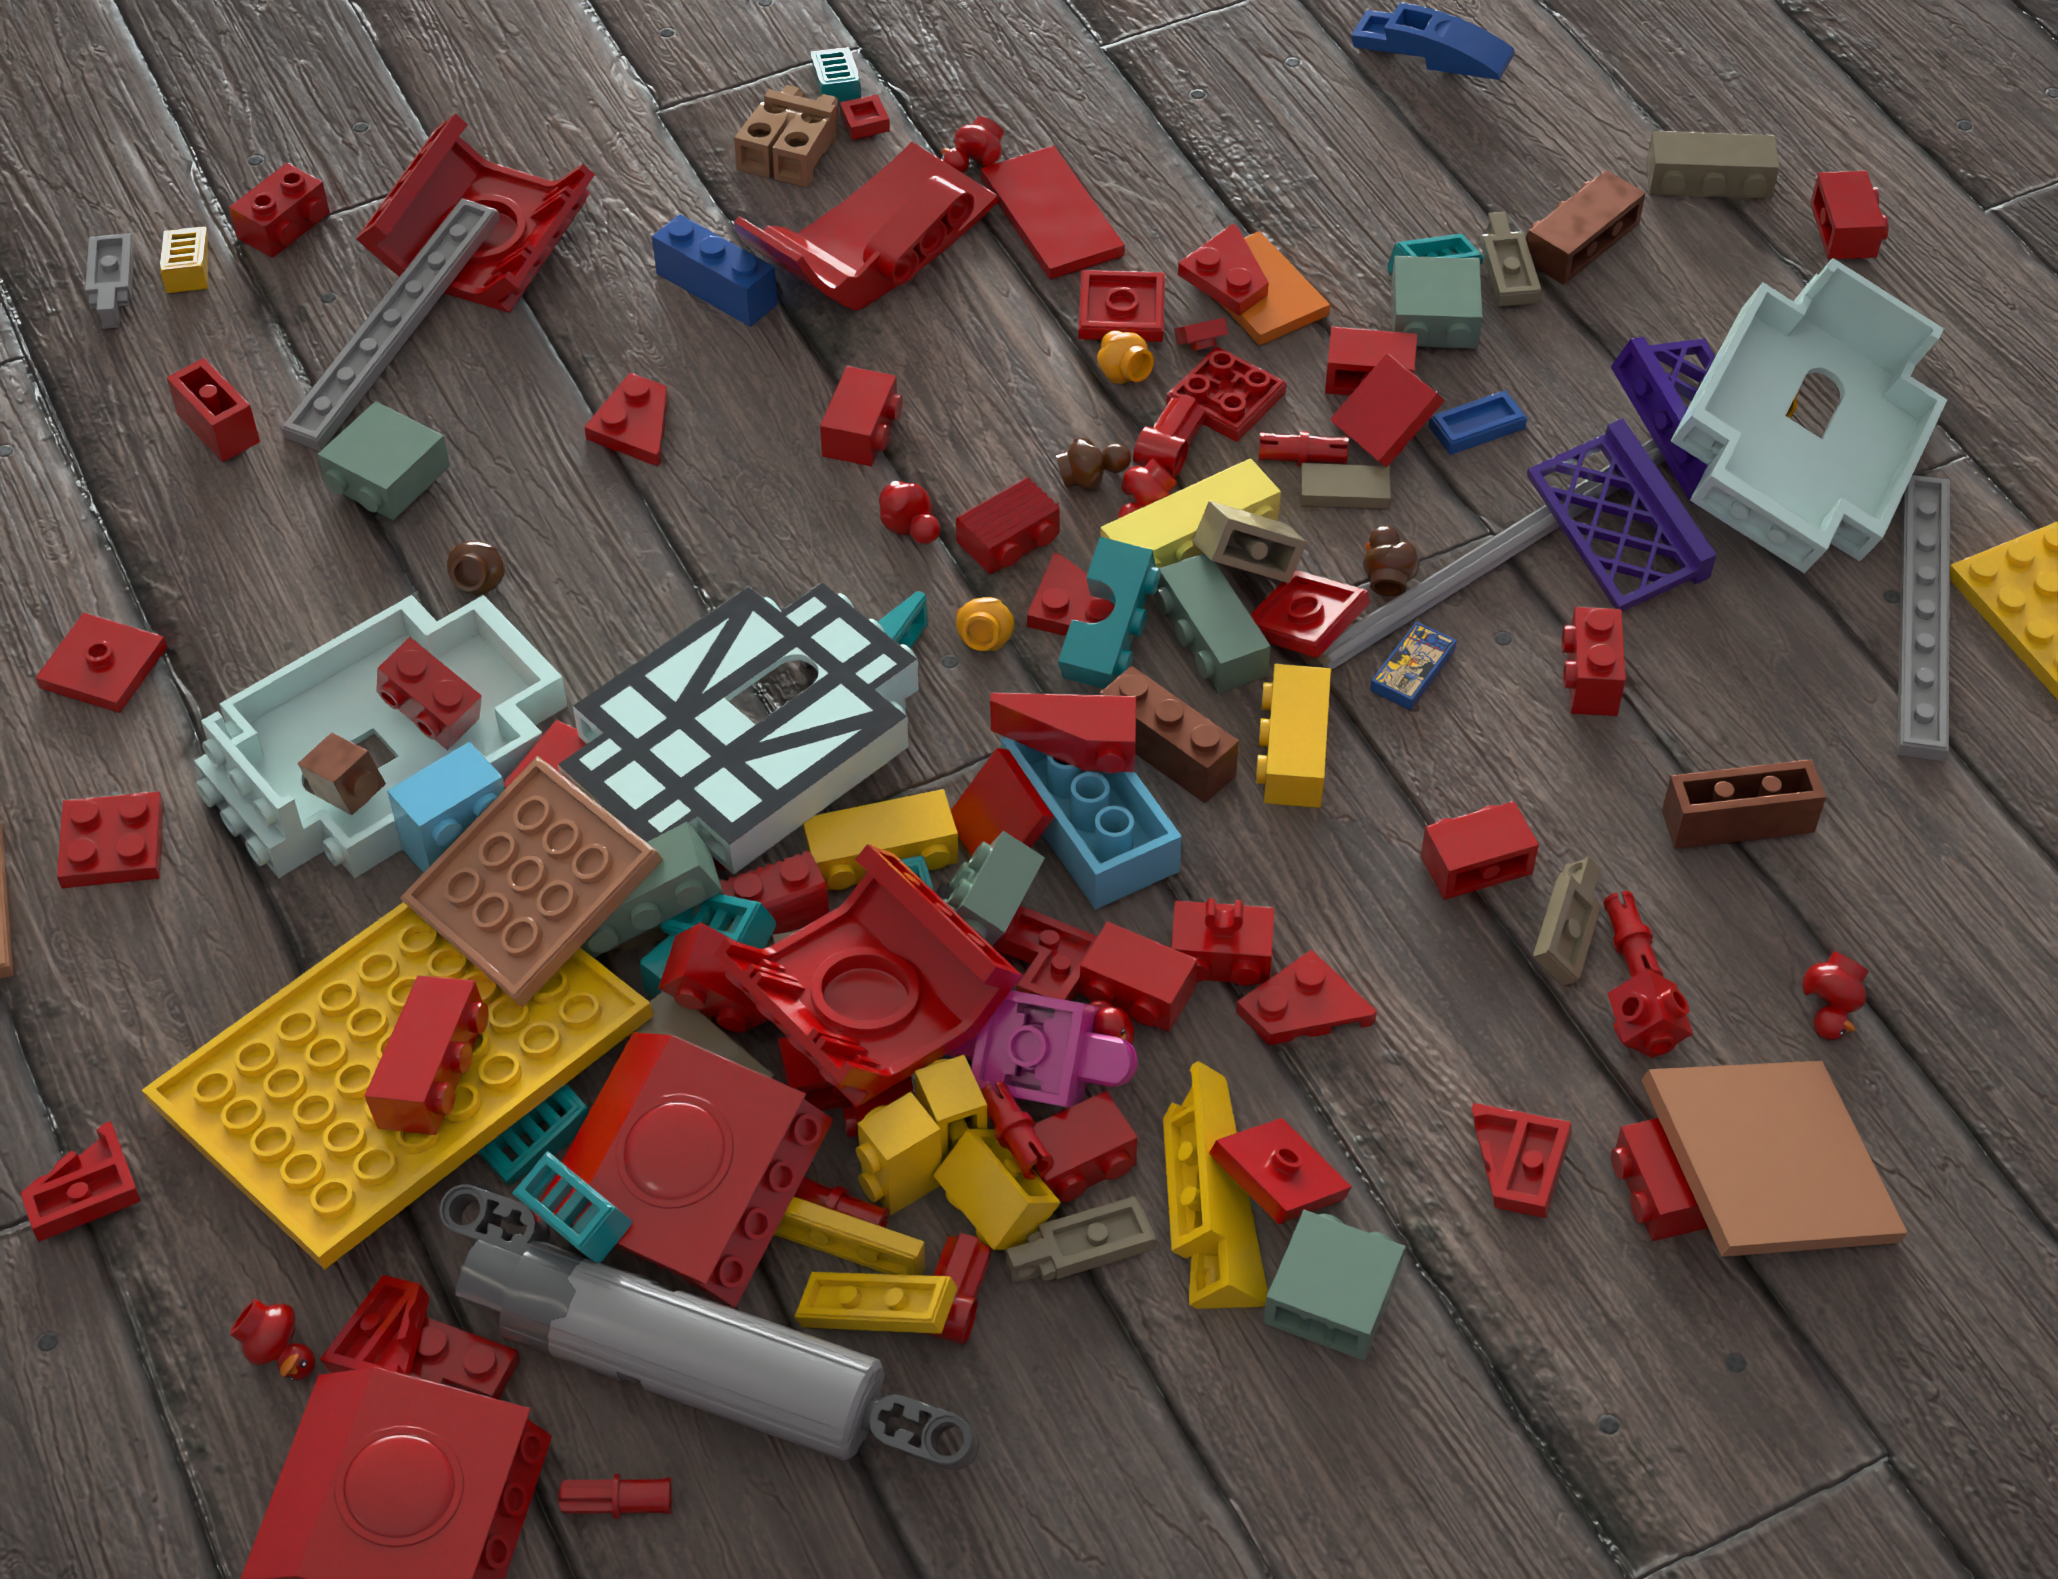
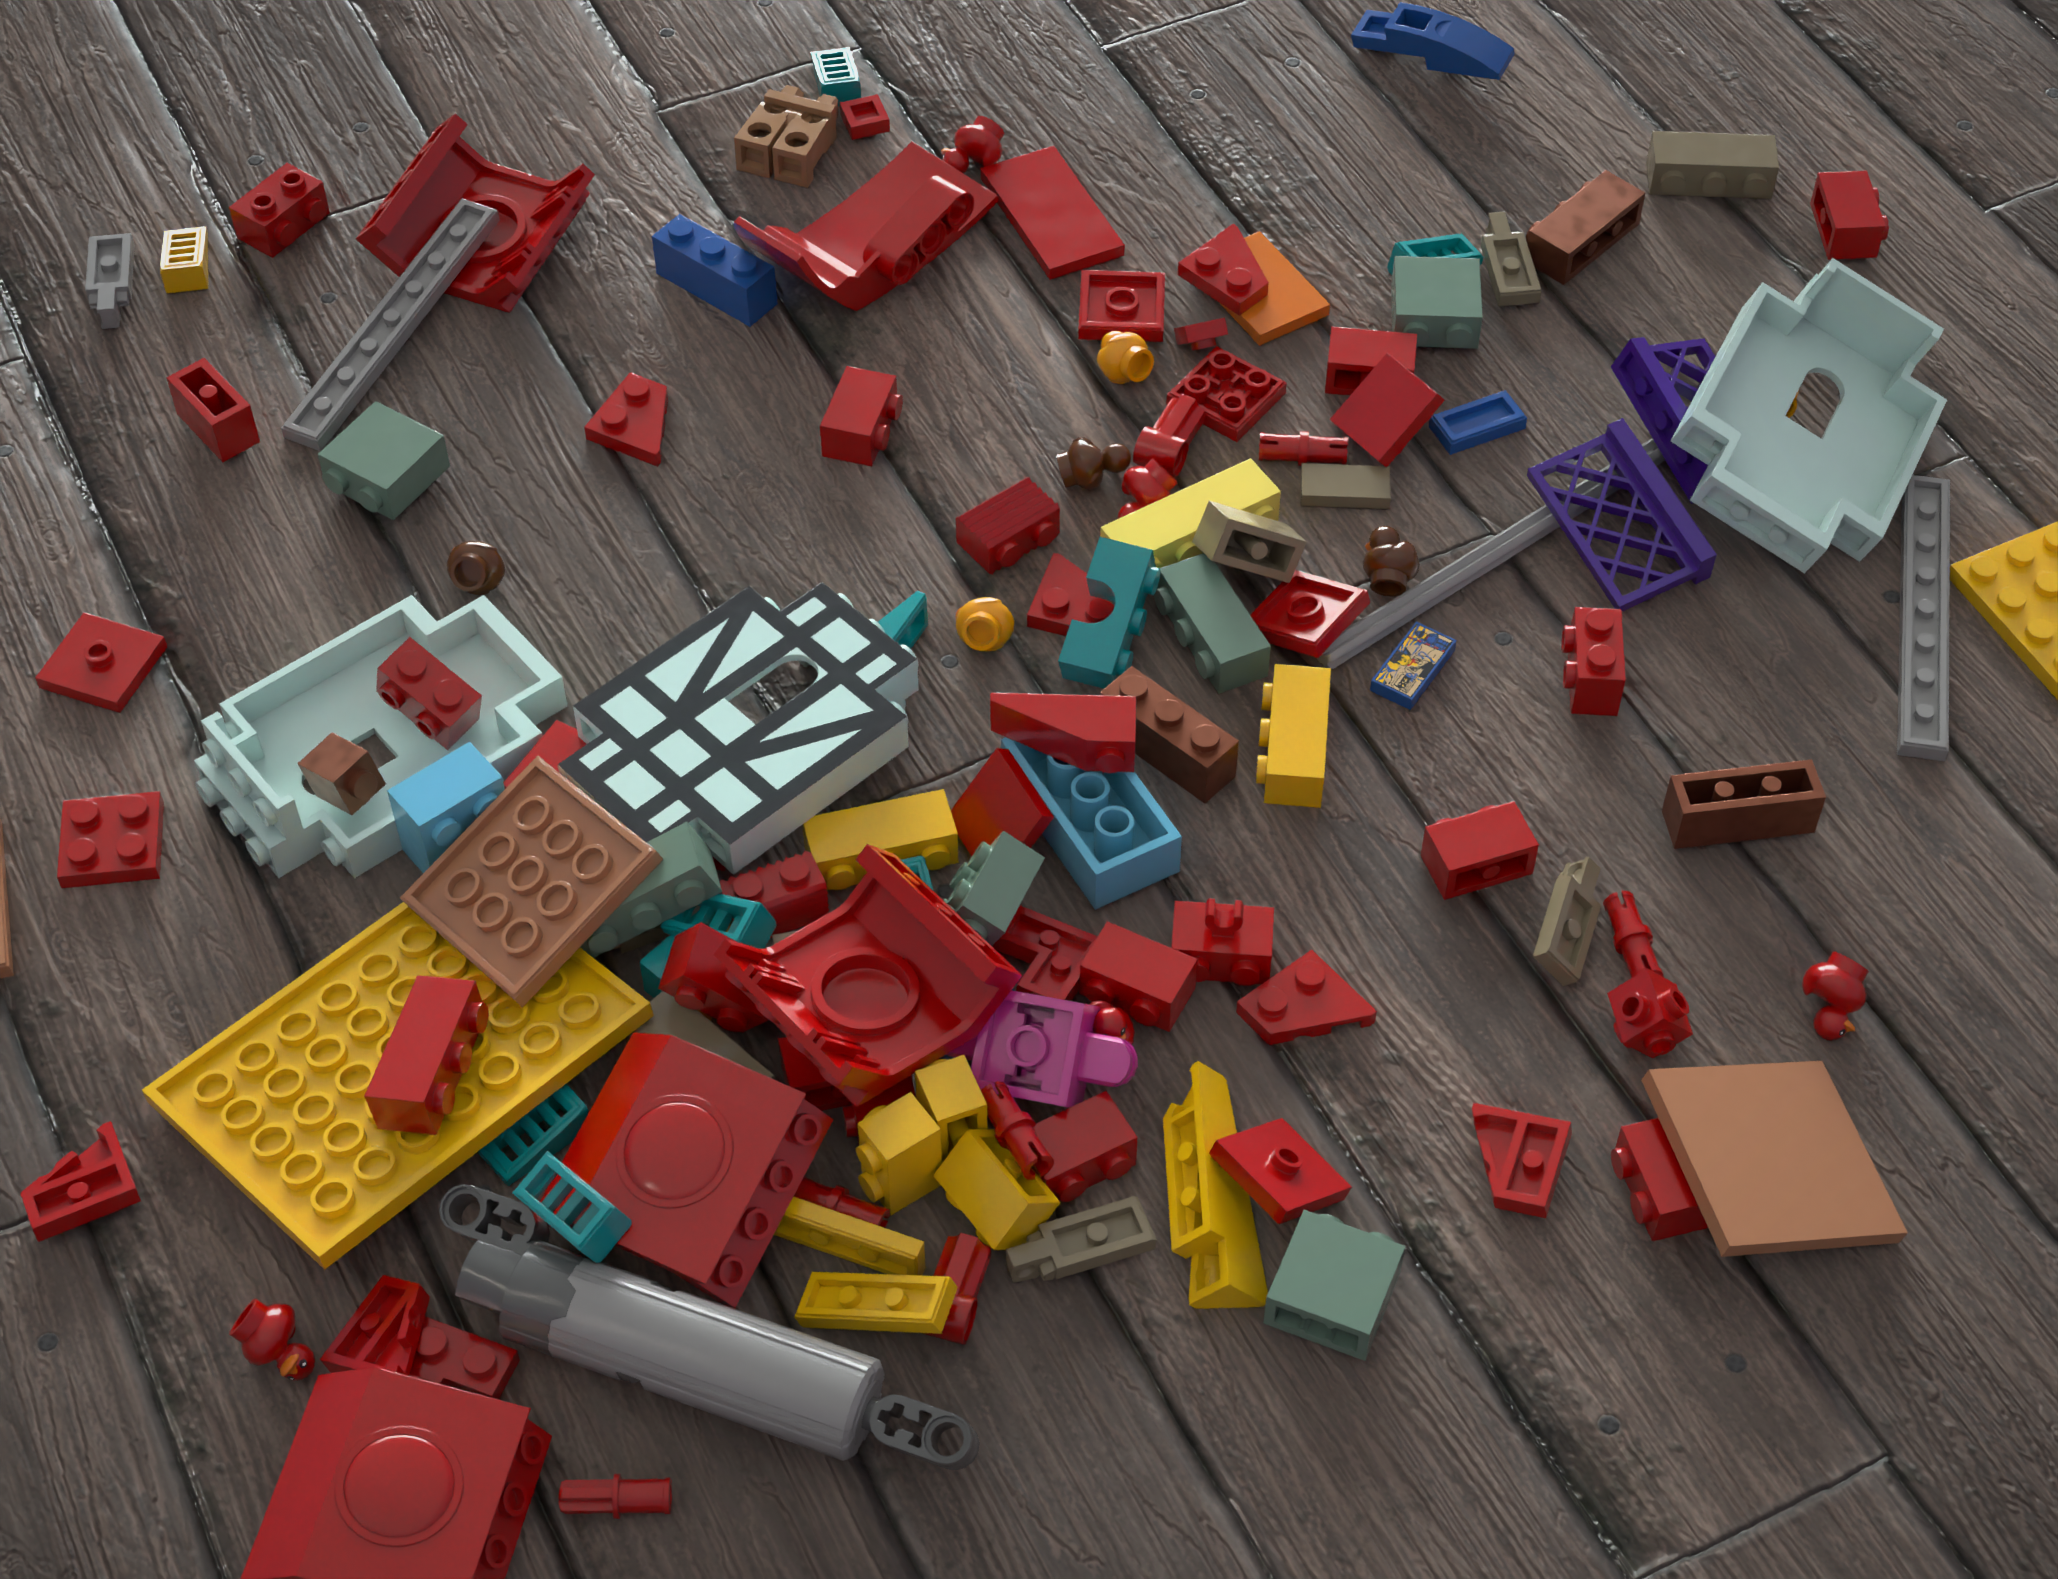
red animal [879,481,941,545] -> none

